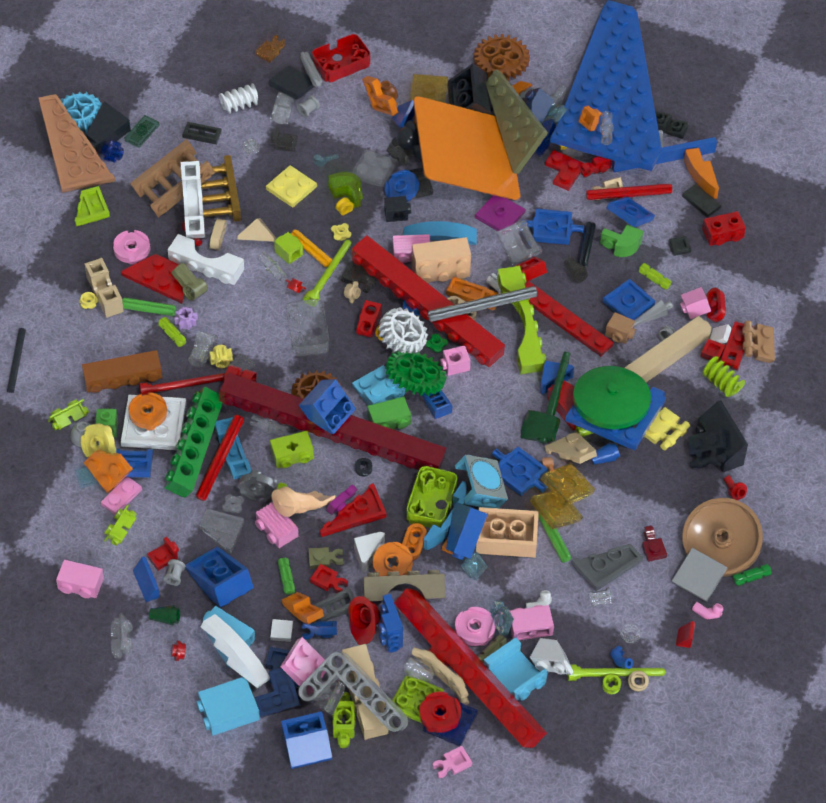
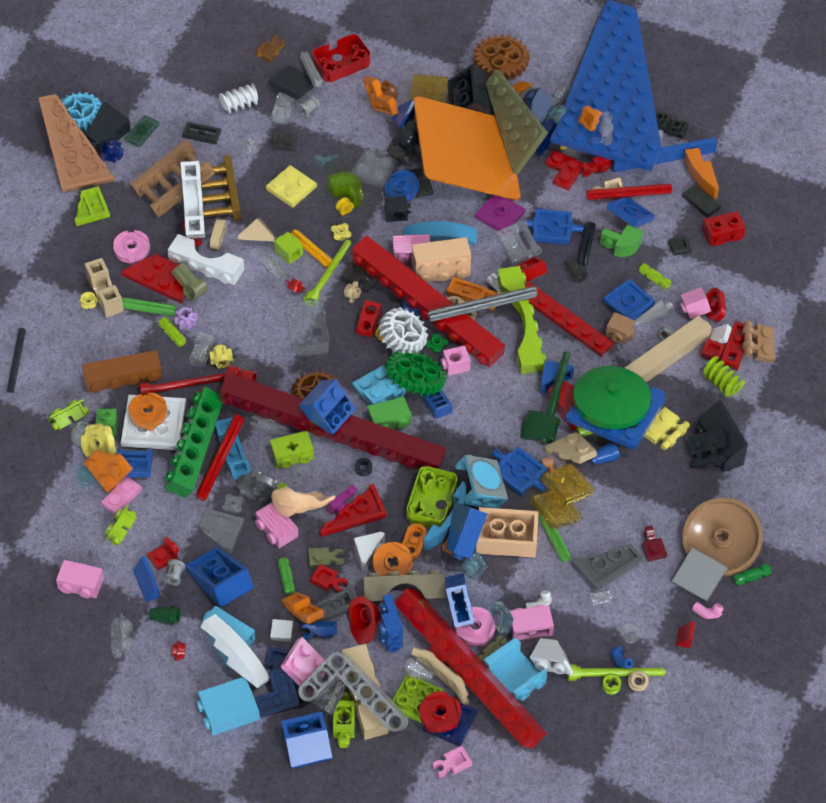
red plate [723,475,747,500] -> none
none -> blue slope [445,573,475,628]

